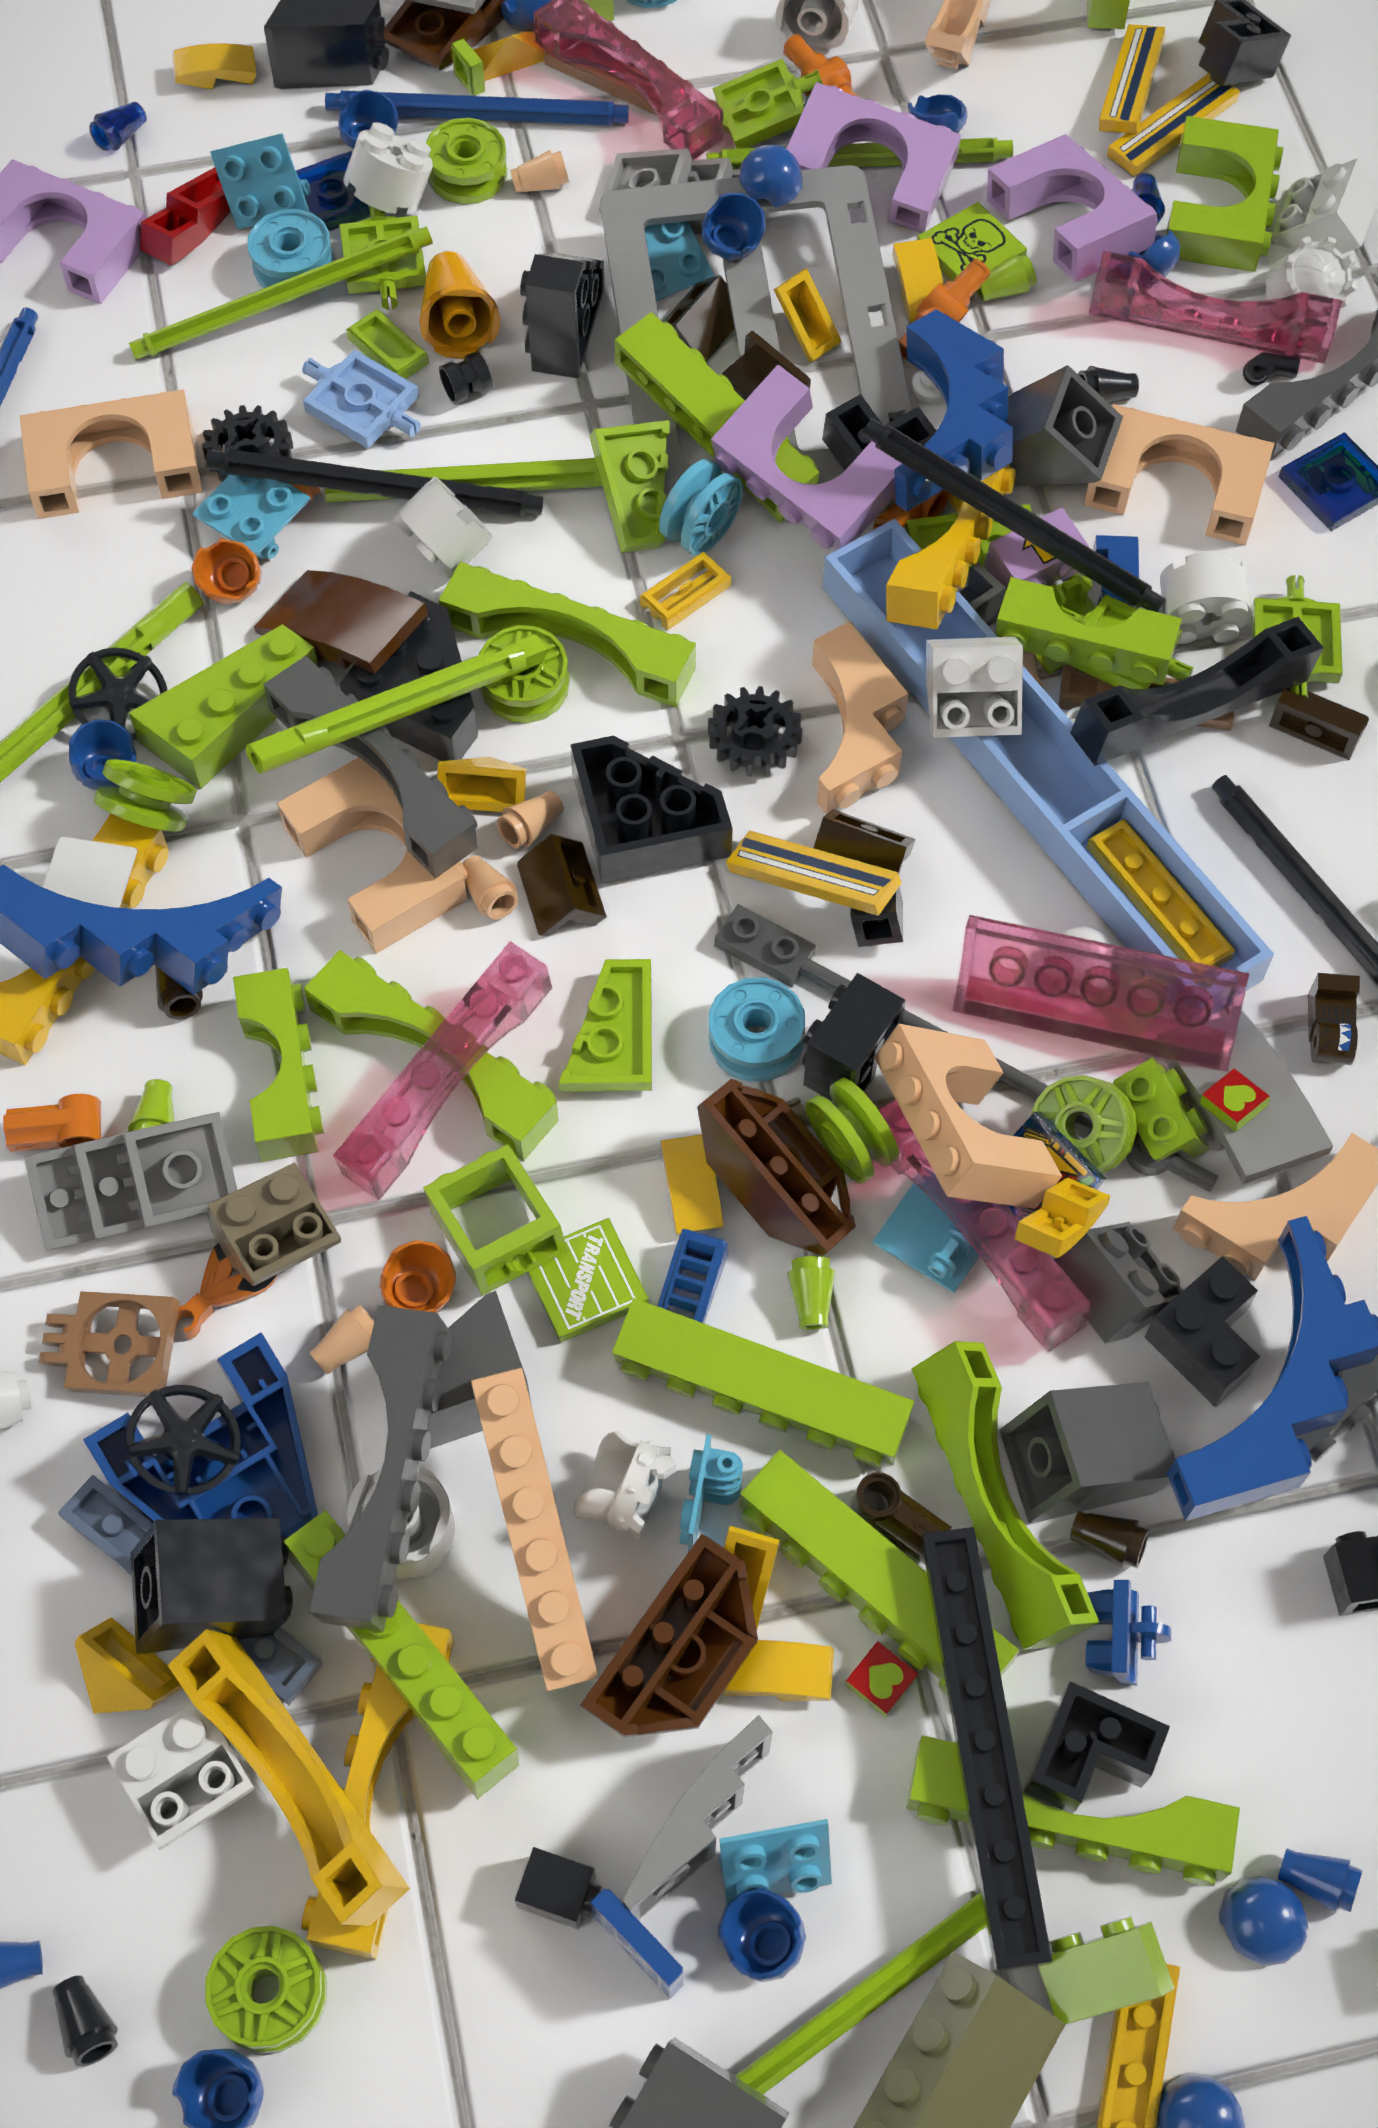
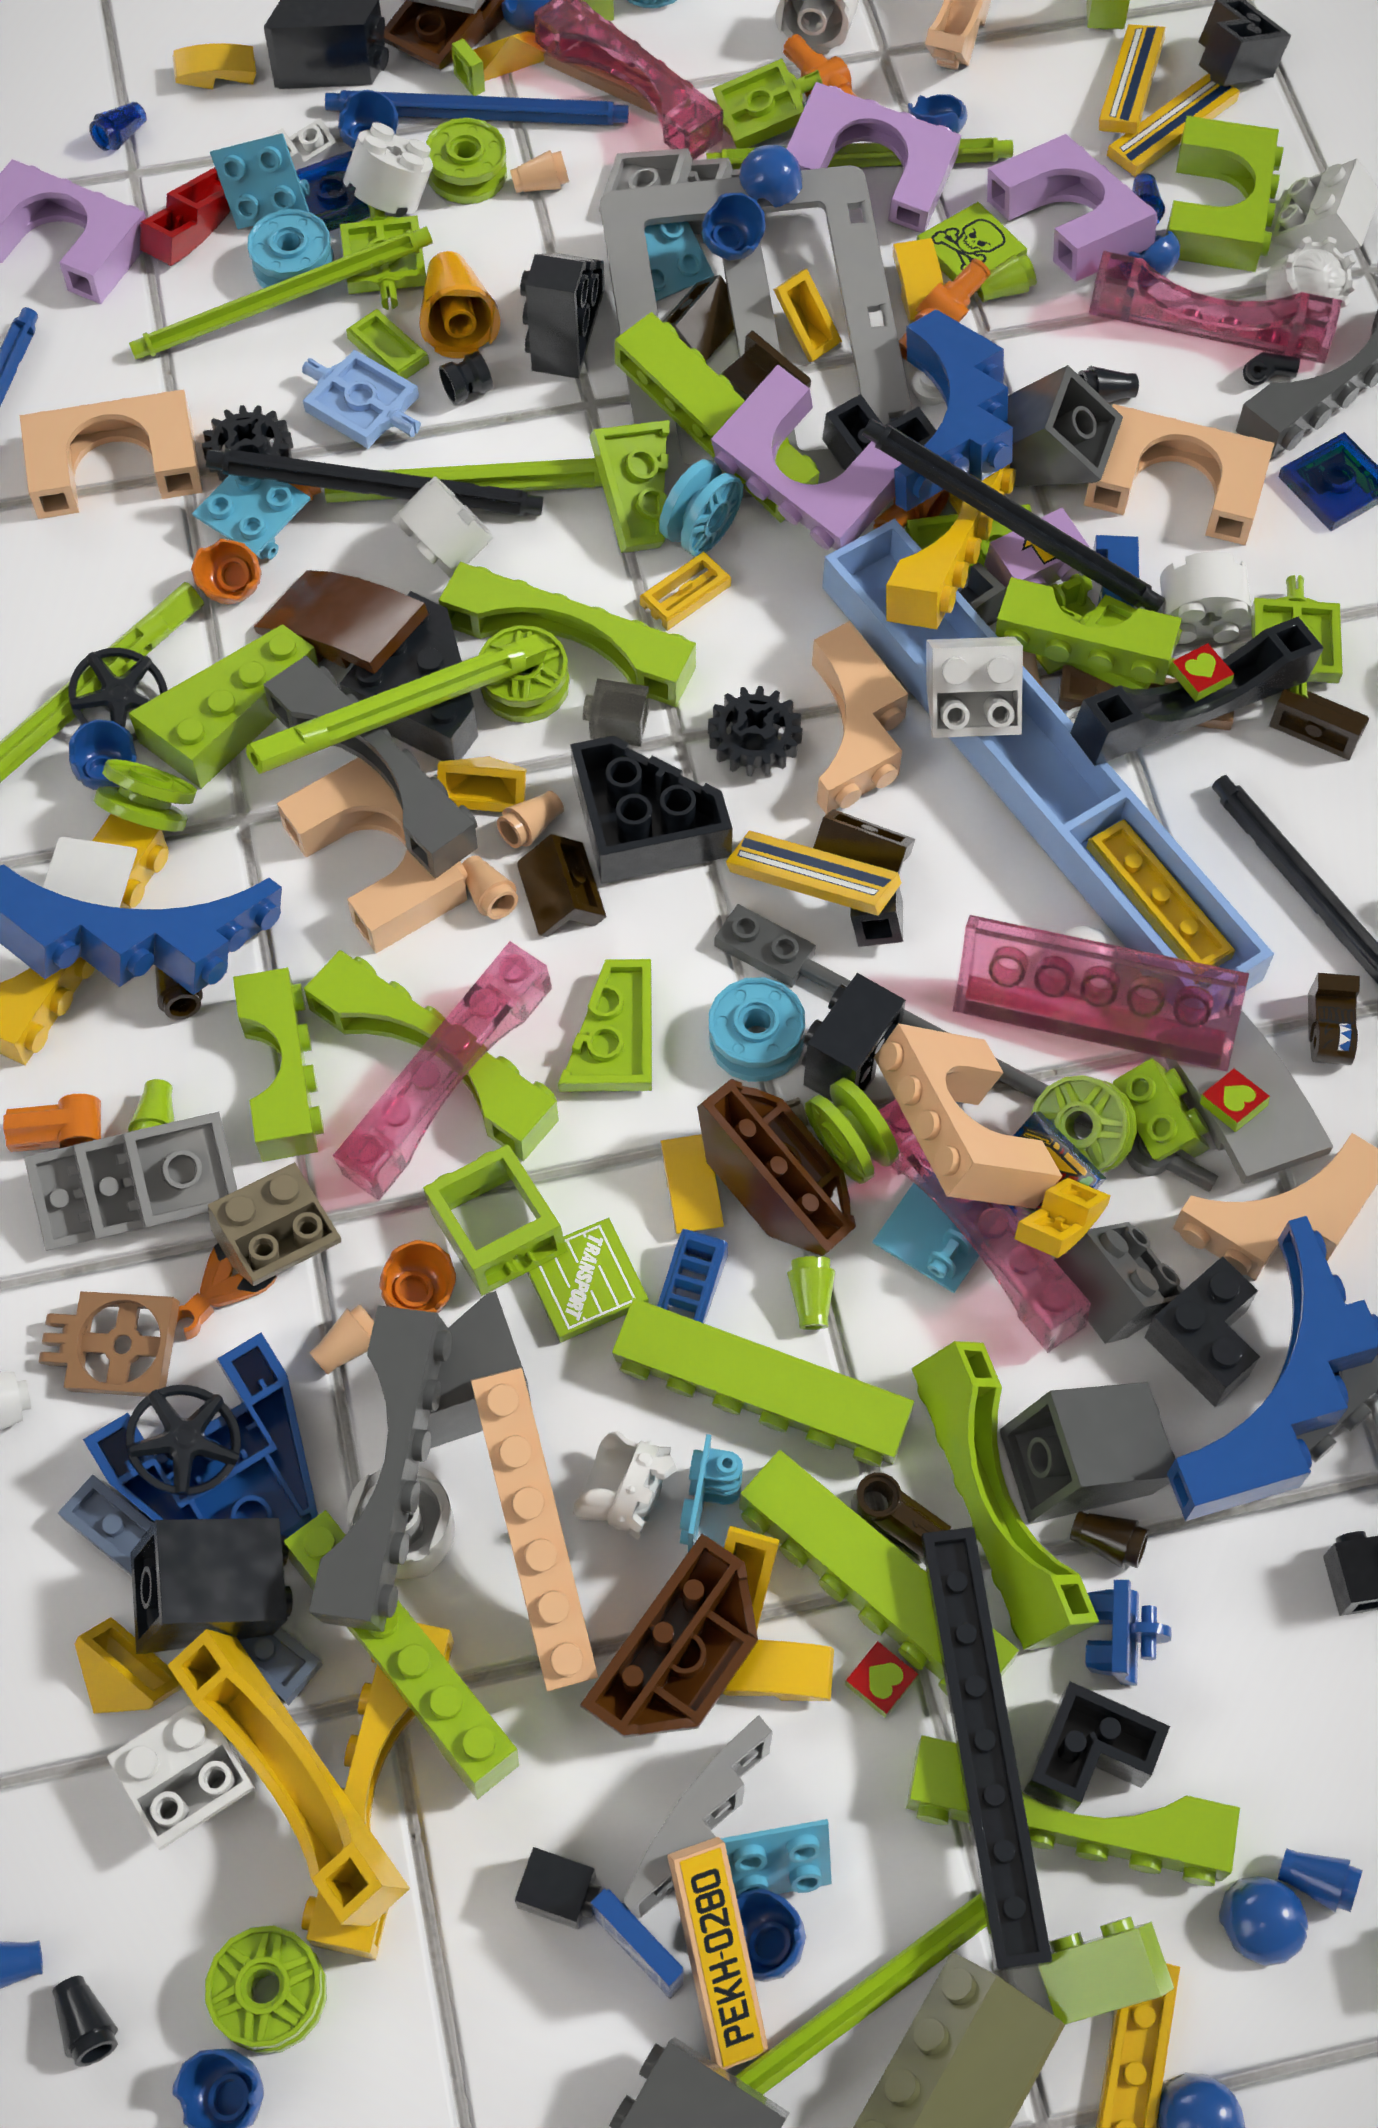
none -> white slope [269,117,342,172]
none -> clear smoke brick [582,678,649,747]
none -> tile [667,1837,769,2070]
none -> tile [1169,643,1234,702]

